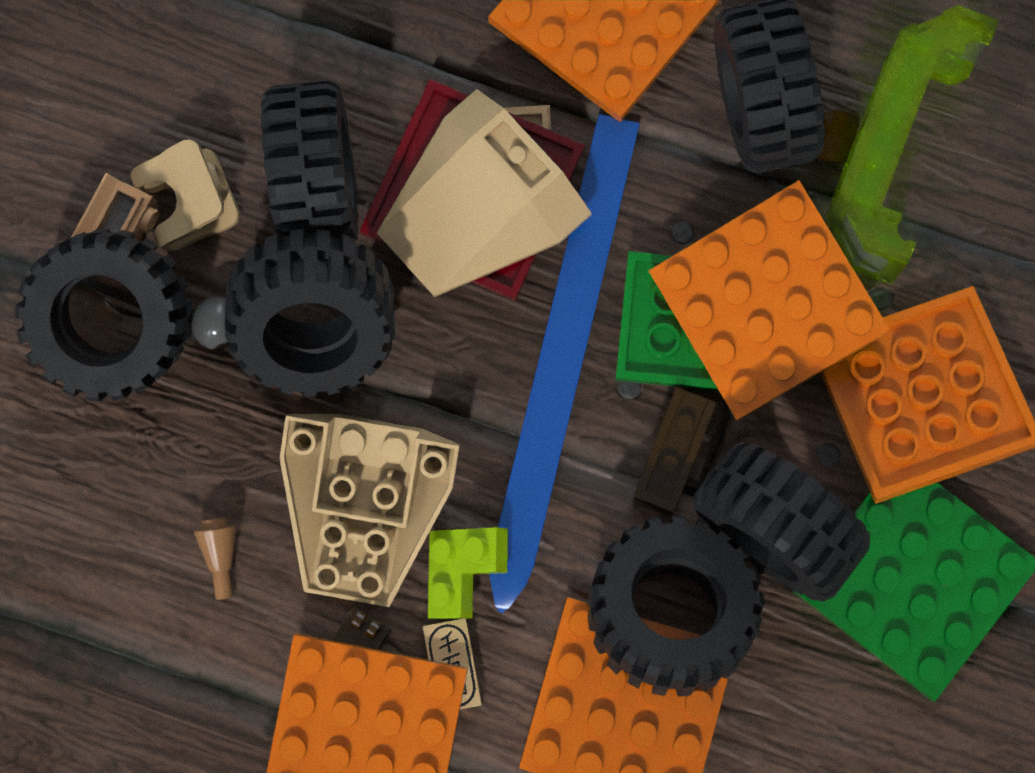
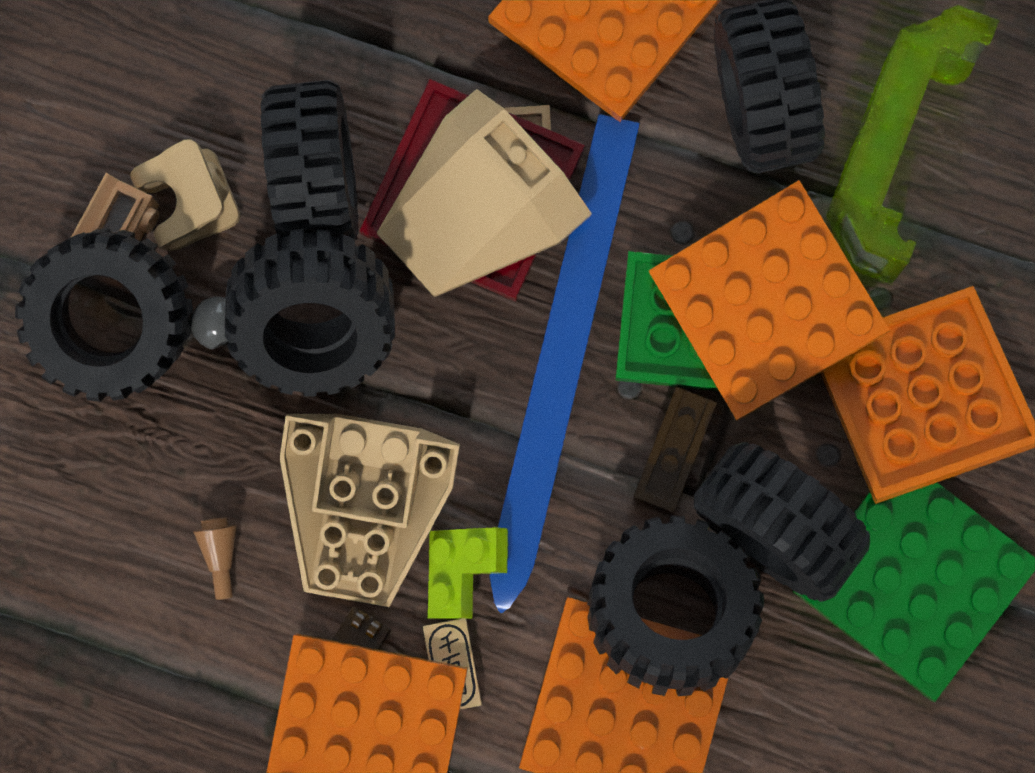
dark brown slope [816,110,860,164] -> none

